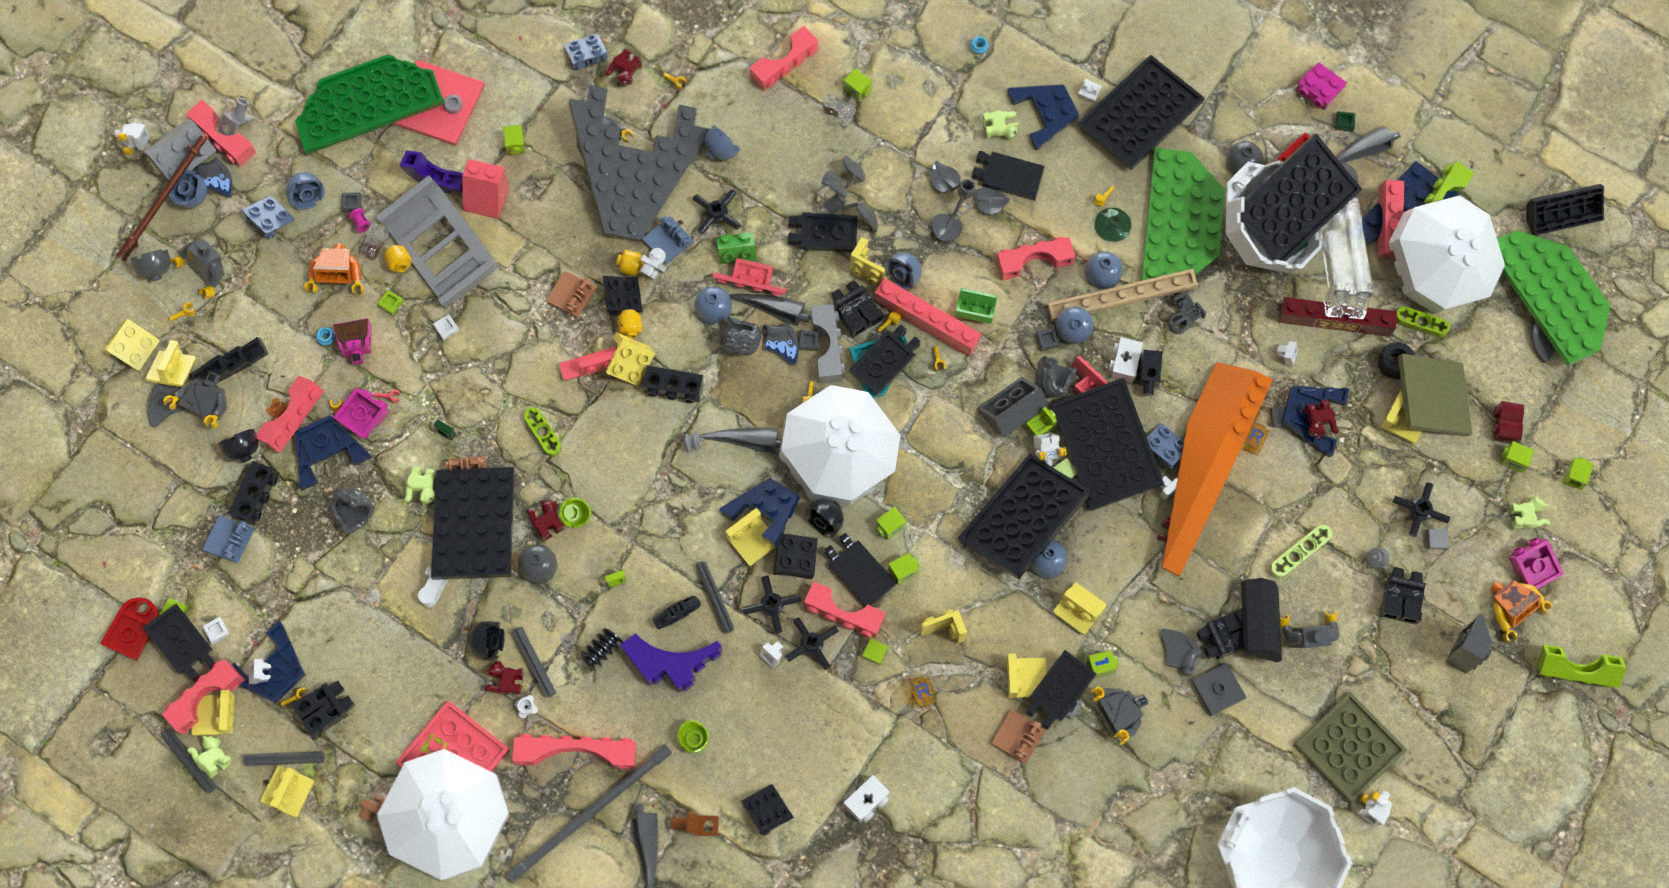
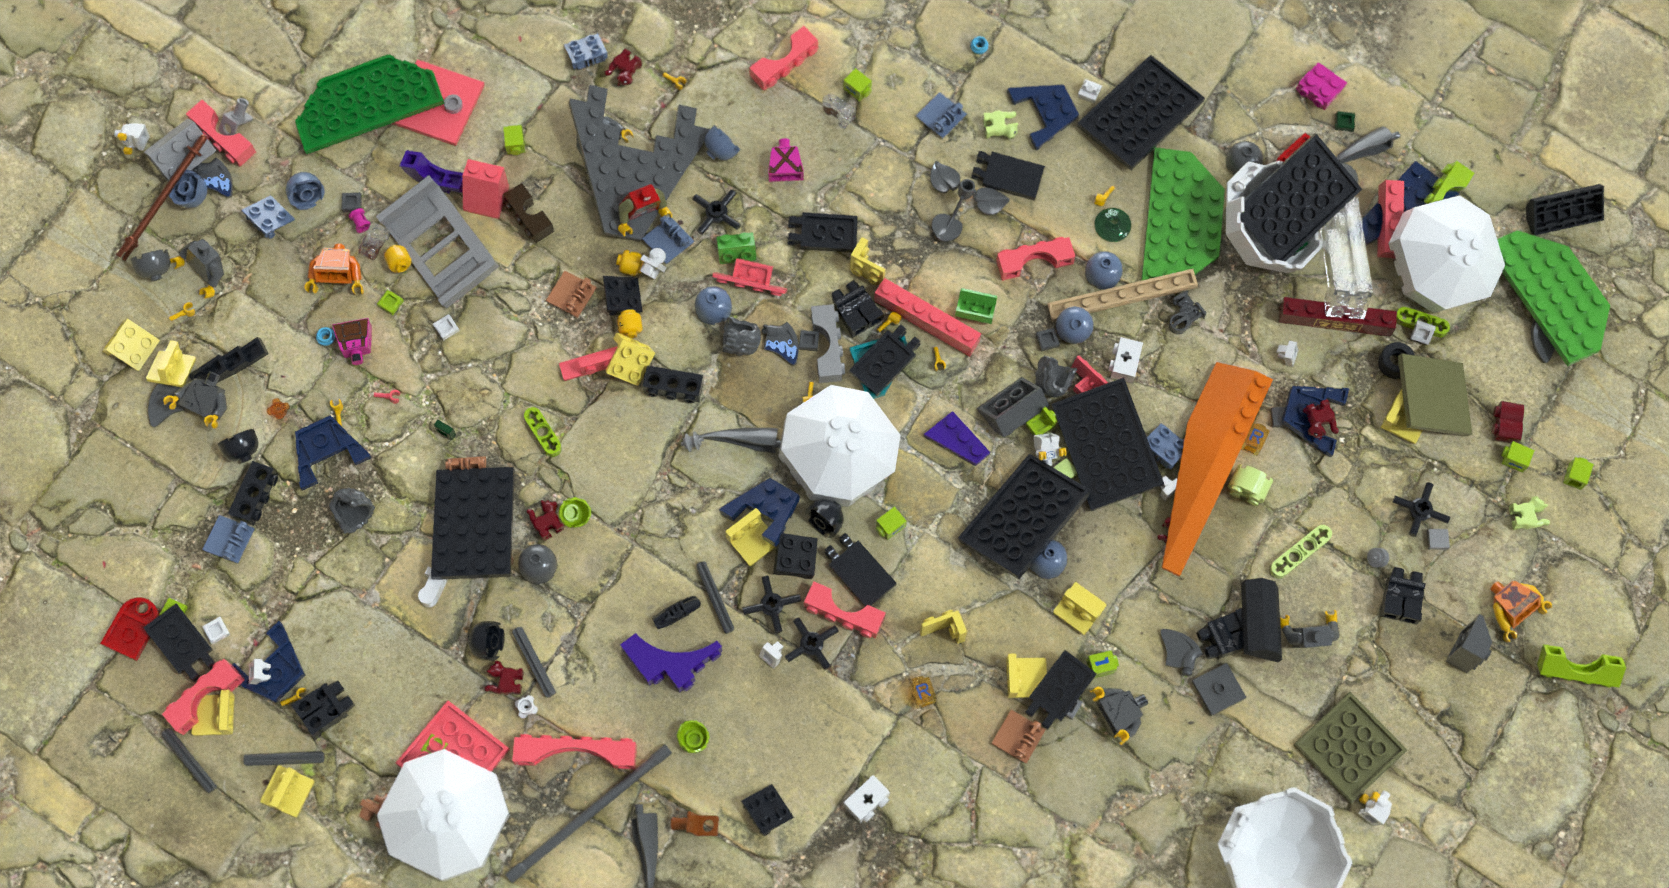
yellowish green animal [187,736,231,779] -> none
coral arch [256,376,324,453] -> none
dark pink plate [333,387,390,440] -> none
yellowish green animal [404,466,436,506] -> none
black piece [580,628,623,672] -> none
lime tile [605,570,627,588] -> none
dark grey piece [729,294,810,326] -> none
dark grey plant [821,156,878,233] -> none
lime tile [862,638,889,665] -> none
sand blue cylinder [884,252,922,290] -> none
lime brick [888,553,920,585] -> none
black torso [1138,350,1163,396] -> none
dark pink plate [1508,538,1564,589] -> none
none -> dark brown arch [503,183,554,243]
none -> torso [618,184,673,237]
none -> dark pink torso [768,138,804,182]
none -> sand blue hinge [916,92,967,138]
none -> dark purple wing [924,411,991,466]
none -> yellowish green brick [1228,464,1273,506]
none -> white tile [1410,320,1435,345]

